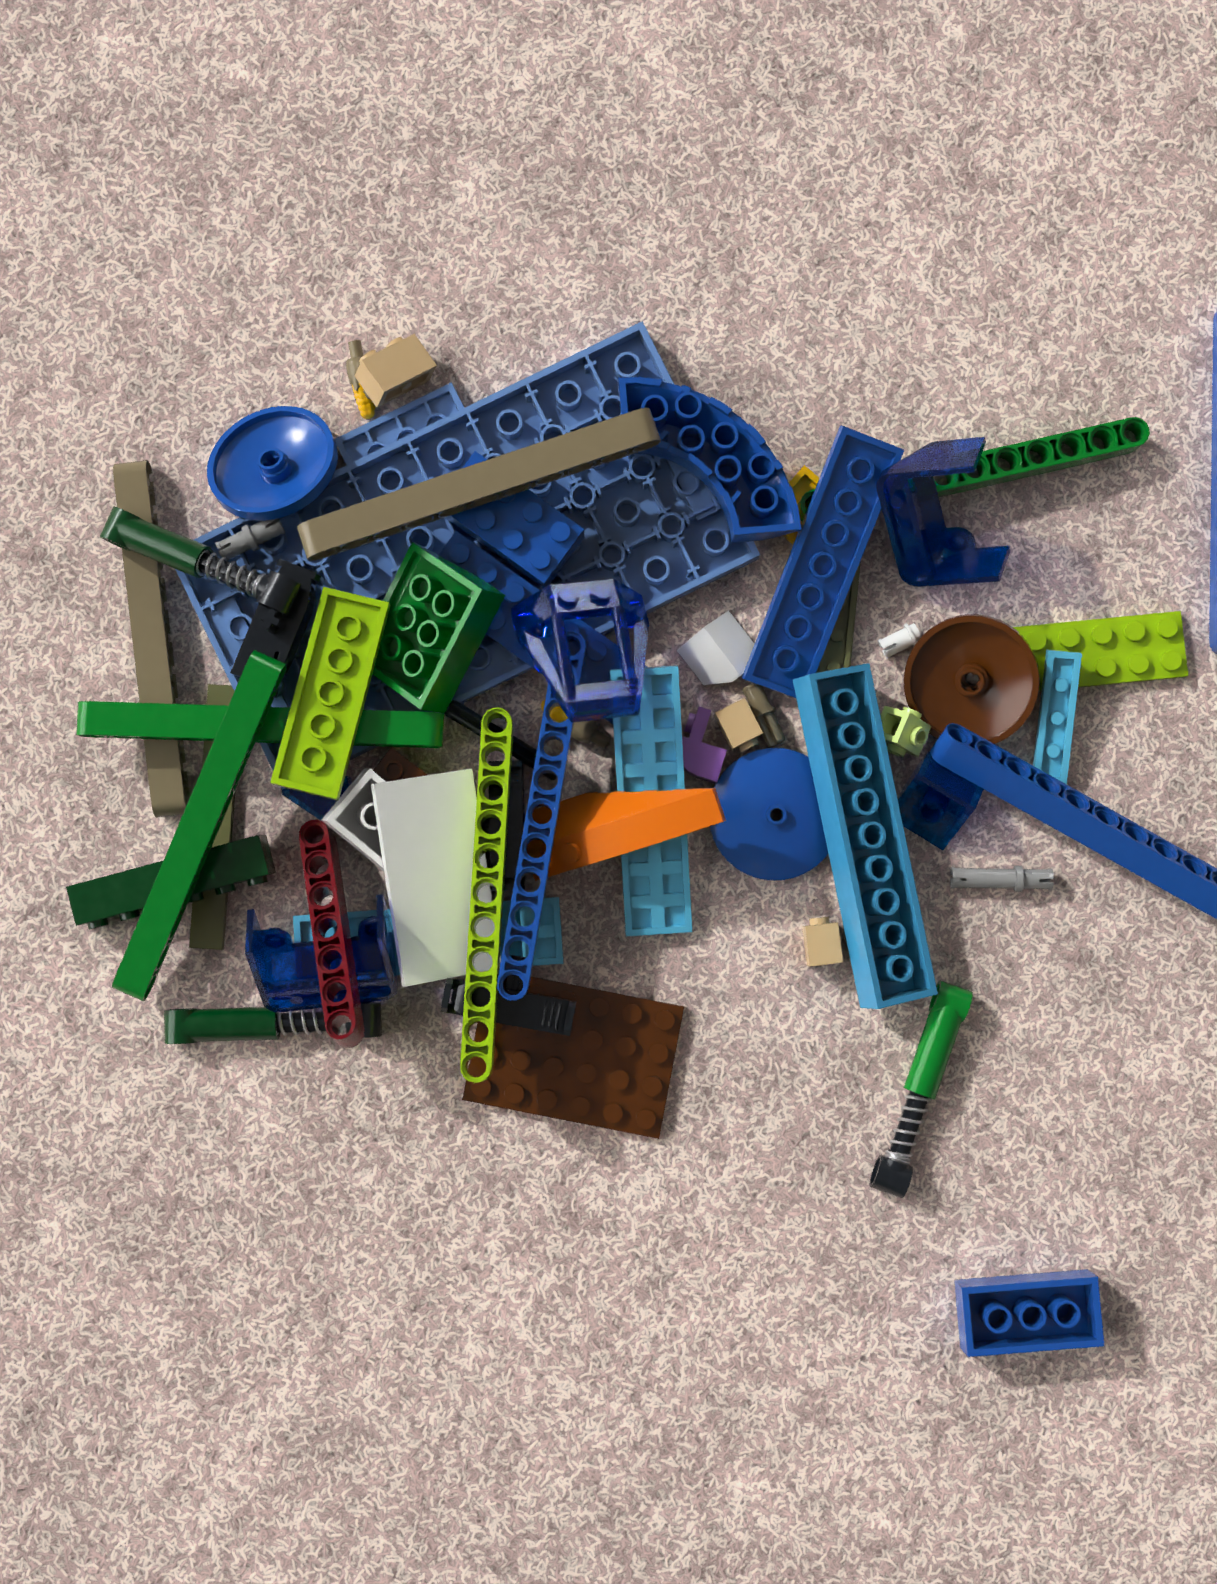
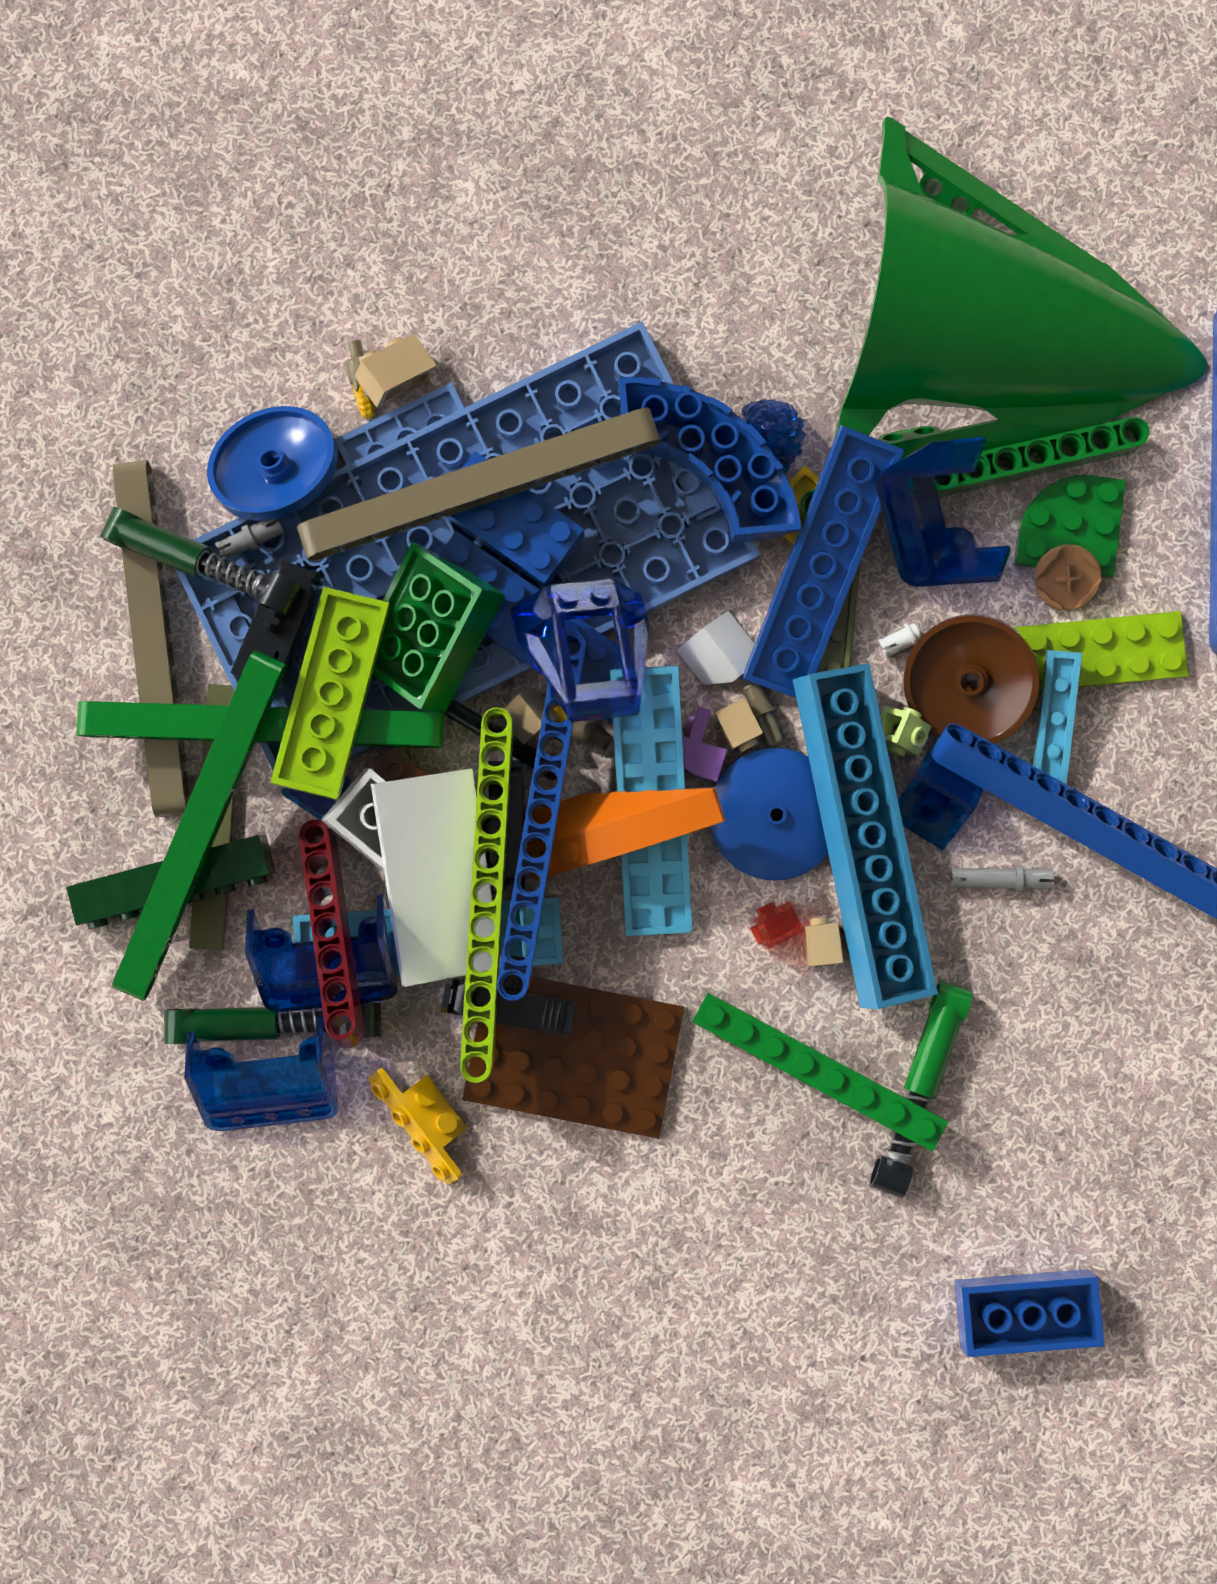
none -> clear blue windscreen [184,1016,338,1131]
none -> yellow bracket [368,1068,467,1185]
none -> tan brick [504,687,559,745]
none -> green plate [692,992,948,1152]
none -> clear blue hair [741,399,806,474]
none -> clear red brick [750,901,805,949]
none -> green windscreen [834,117,1206,471]
none -> green plate [1014,475,1126,578]
none -> medium nougat tile [1034,544,1102,611]

